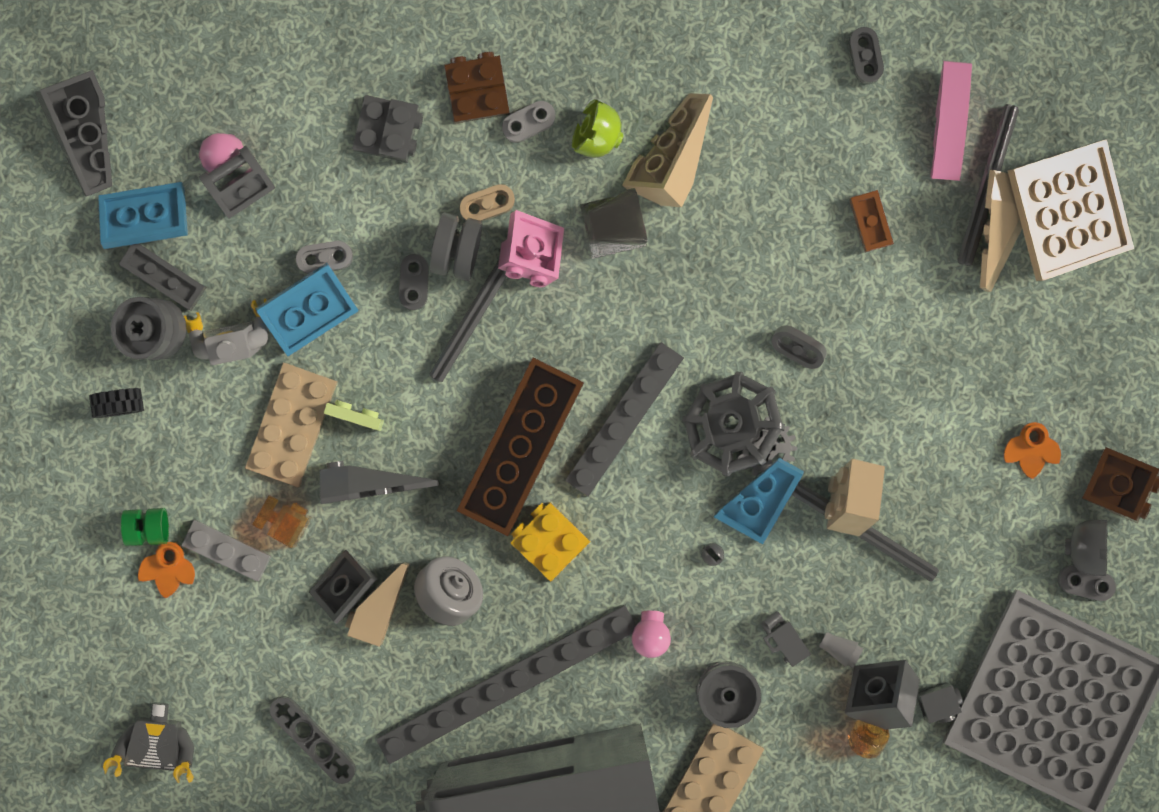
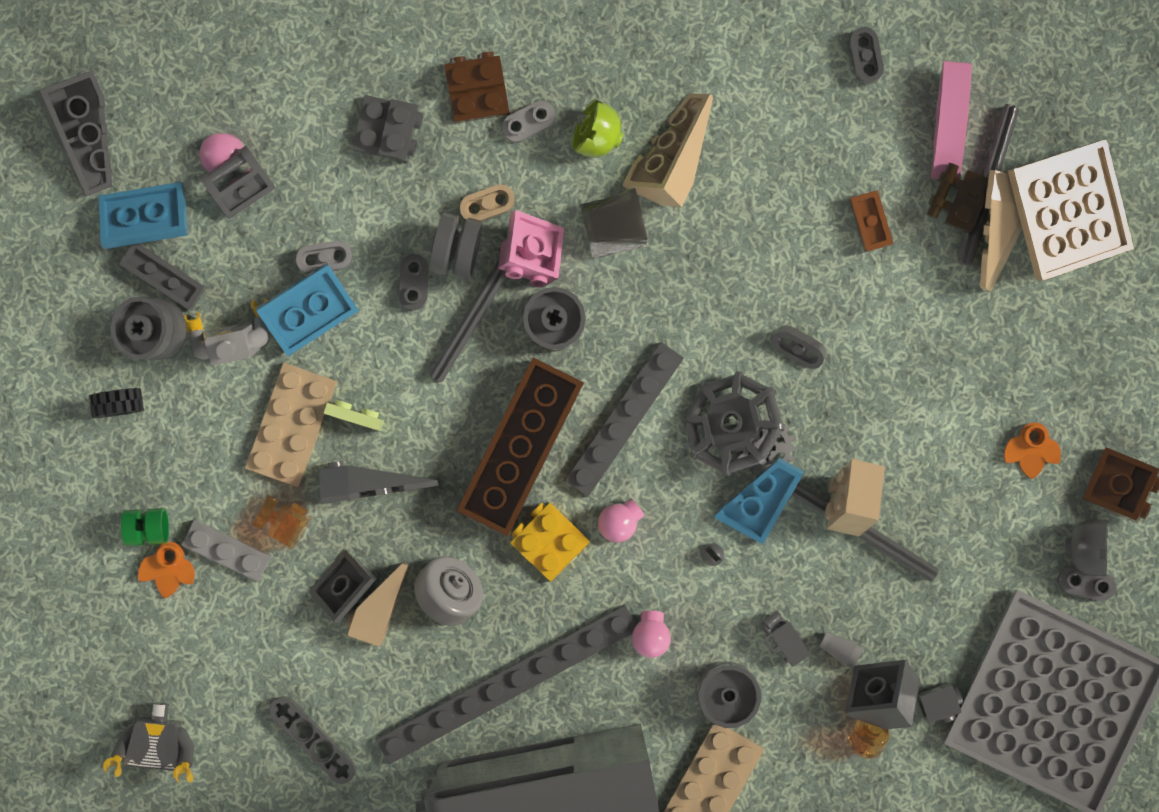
none -> dark grey wheel [523,287,586,352]
none -> bright pink piece [598,498,644,543]
none -> dark brown plate [926,163,989,234]

